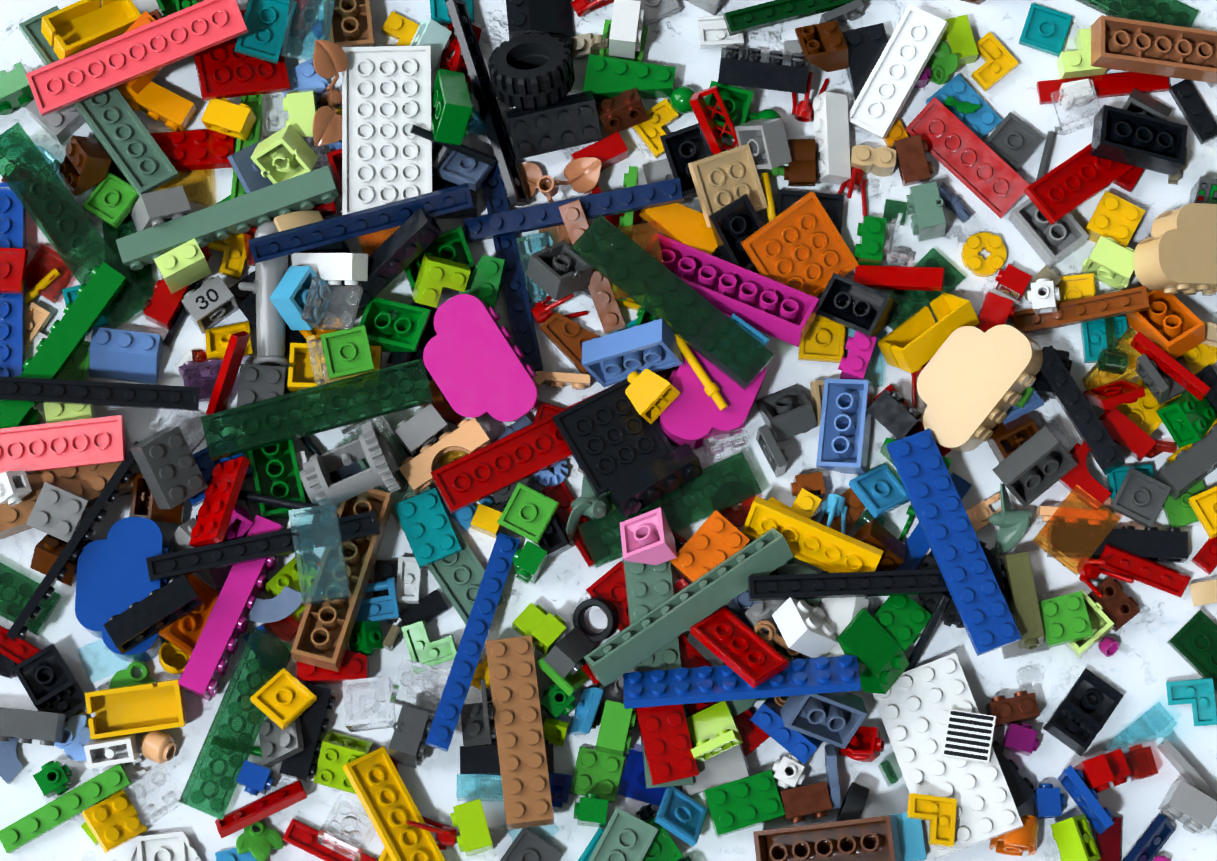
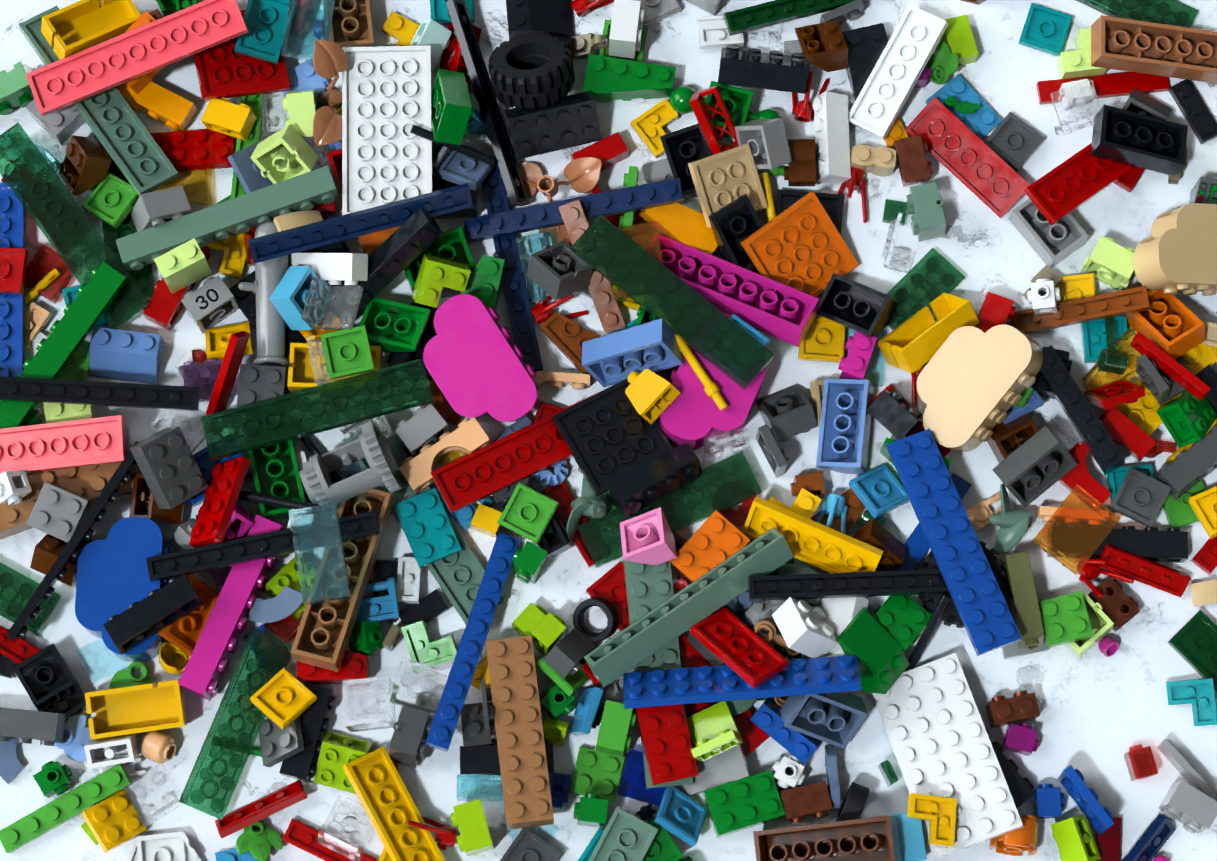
black bar [163,277,206,347] -> none
blue brick [236,760,275,796] -> none
copper brick [596,88,649,136] -> none
red hand [839,726,884,762] -> none
green brick [854,216,887,266] -> none
red tile [854,265,945,291] -> none
green piece [899,505,916,542] -> none
sand blue pin [937,182,973,224] -> none
tile [942,709,997,764] -> none
yellow plate [961,232,1007,277] -> none
yellow plate [971,32,1019,92] -> none
red brick [995,264,1032,301] -> none
dark grey bar [1036,131,1056,181] -> none
black slope [1043,668,1124,756] -> none
red brick [1074,748,1132,793] -> none
yellow brick [1084,191,1145,248] -> none
clear light blue slope [1103,702,1178,751] -> none

